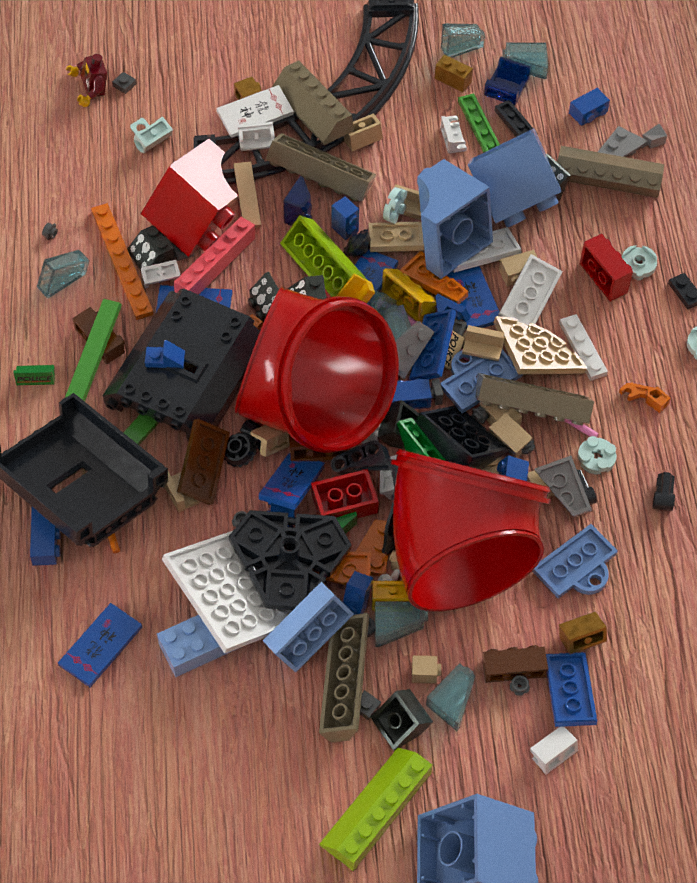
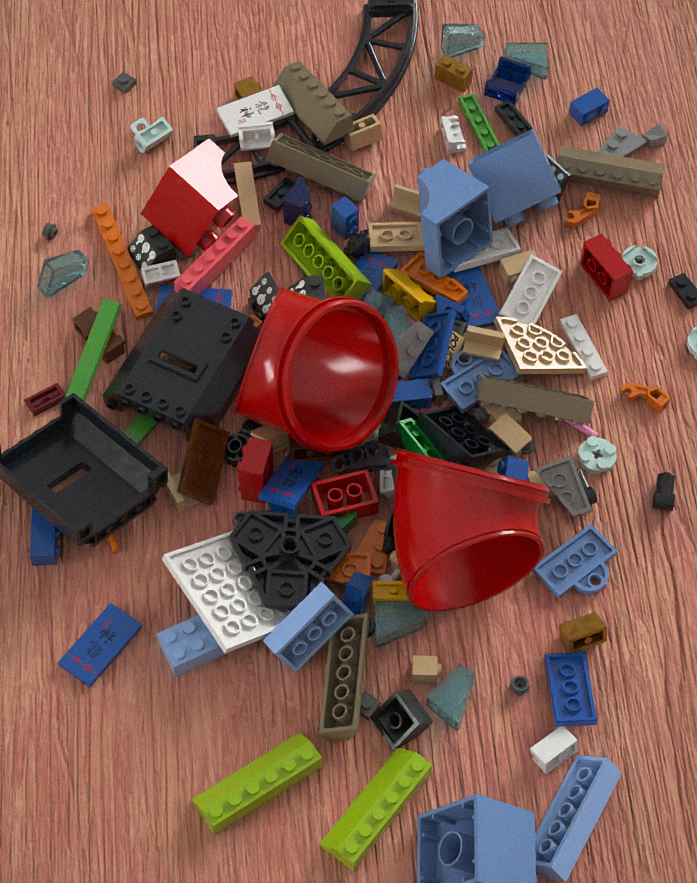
green panel [13,365,55,386] -> none
dark red torso [66,54,107,107] -> none
blue slope [145,340,185,369] -> none
yellow panel [336,273,375,303] -> none
light aqua plate [383,187,407,224] -> none
reddish brown brick [482,645,548,683] -> none
none -> dark red tile [24,383,66,416]
none -> lime slope [191,733,322,835]
none -> red brick [237,437,274,504]
none -> black plate [263,177,299,212]
none -> light blue slope [535,755,622,882]
none -> orange piece [565,192,601,227]

